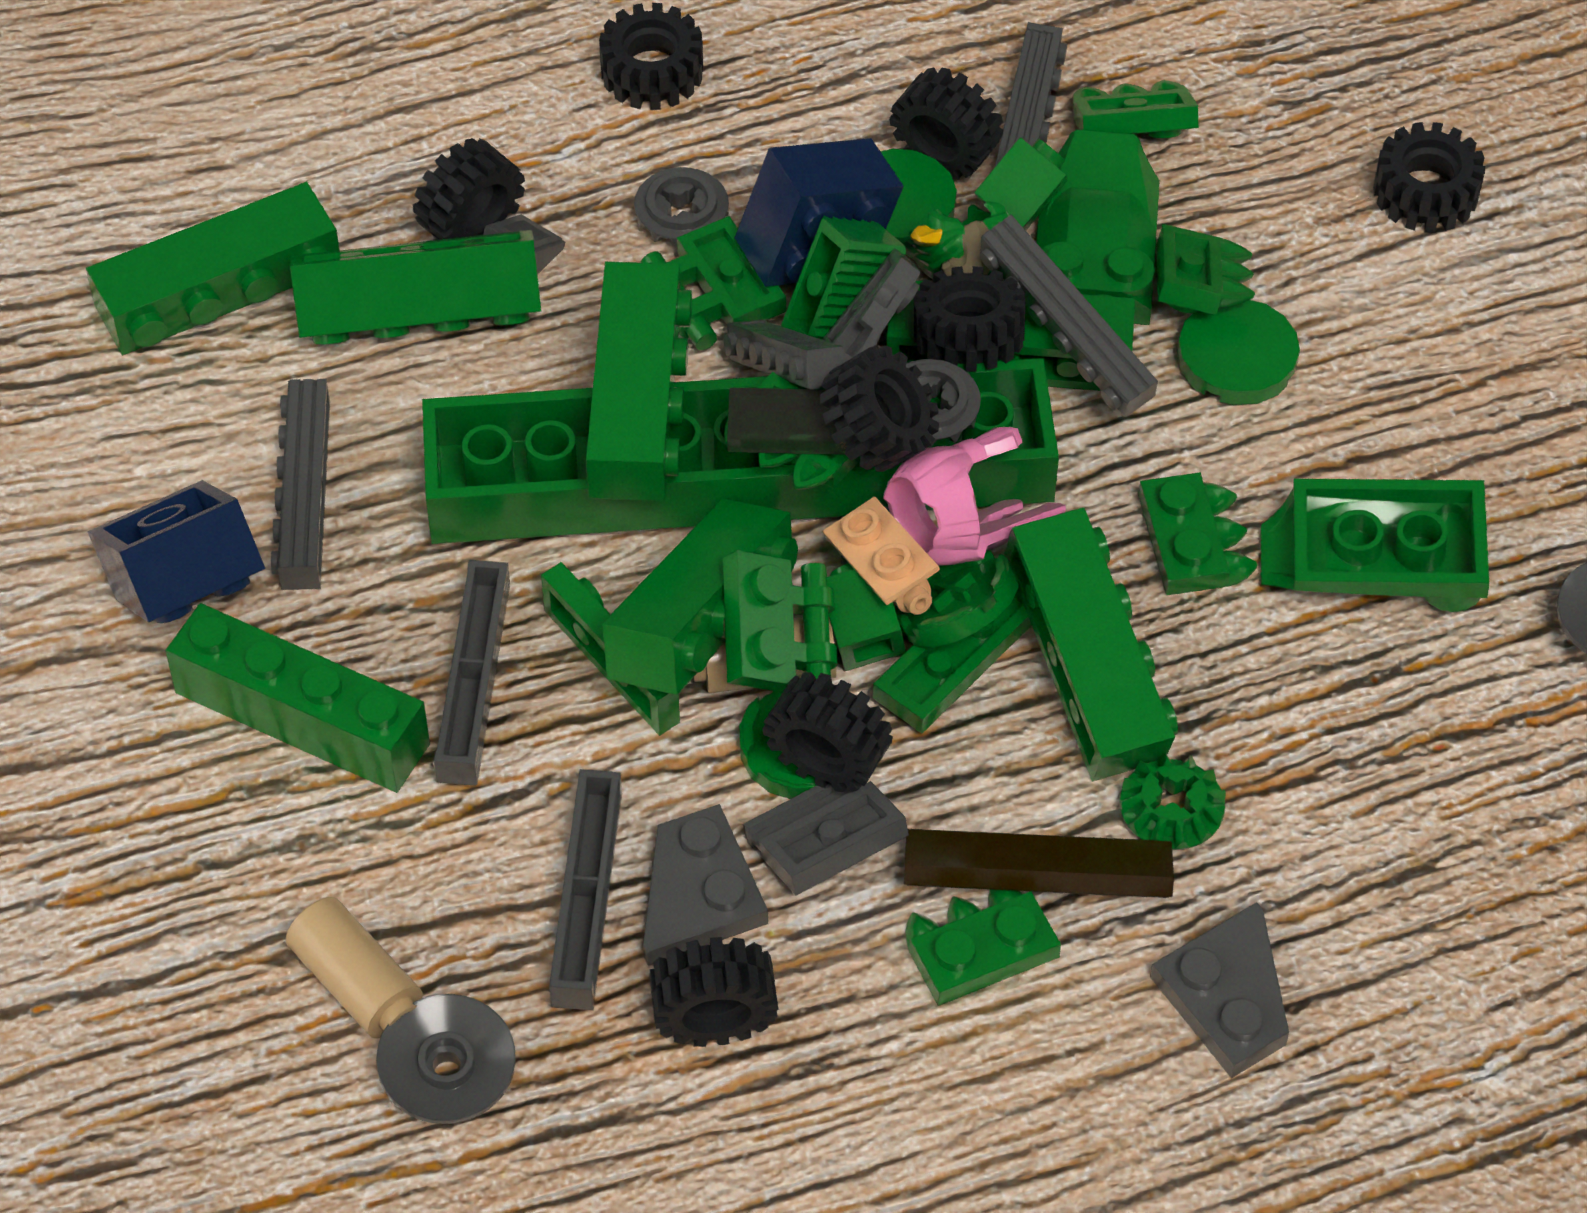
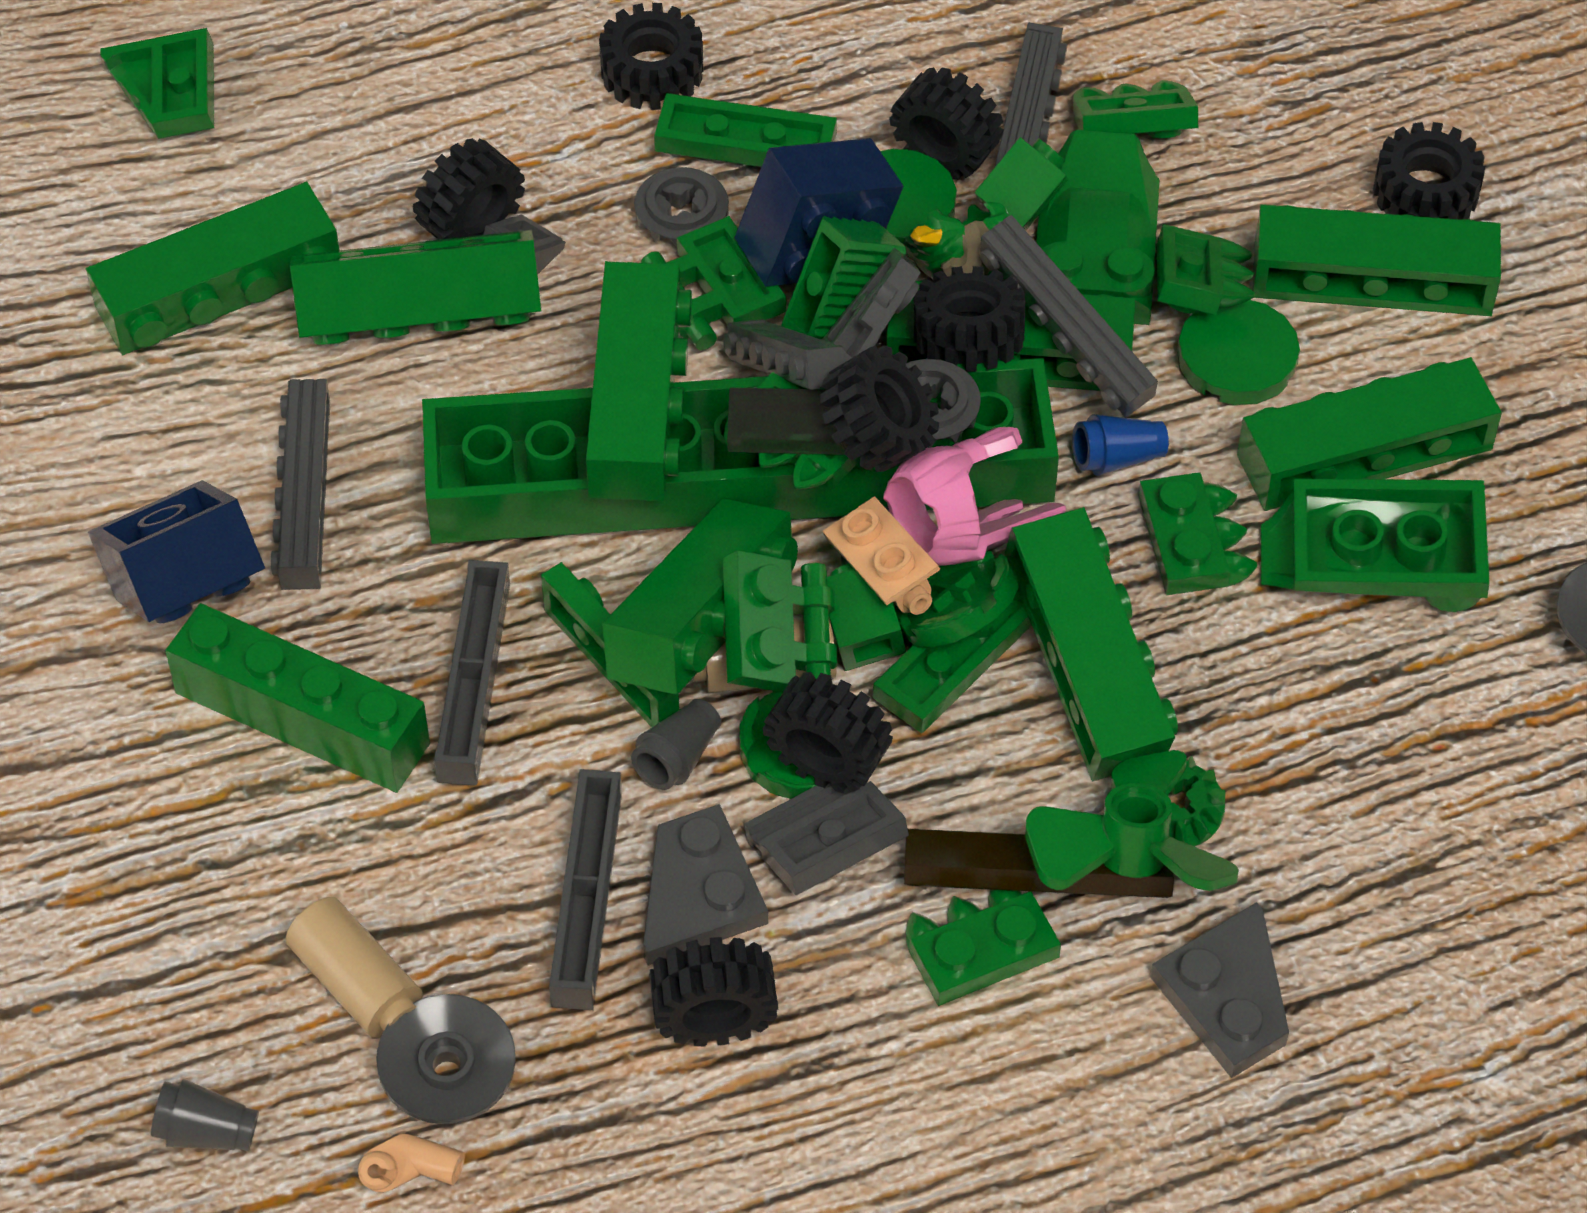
none -> green wing [100,28,214,139]
none -> dark grey cone [151,1079,259,1152]
none -> light nougat arm [358,1134,465,1192]
none -> dark grey cone [631,699,721,790]
none -> green plate [654,93,837,167]
none -> green piece [1025,750,1239,891]
none -> blue cone [1072,414,1169,476]
none -> green brick [1237,357,1502,511]
none -> green brick [1252,204,1501,316]

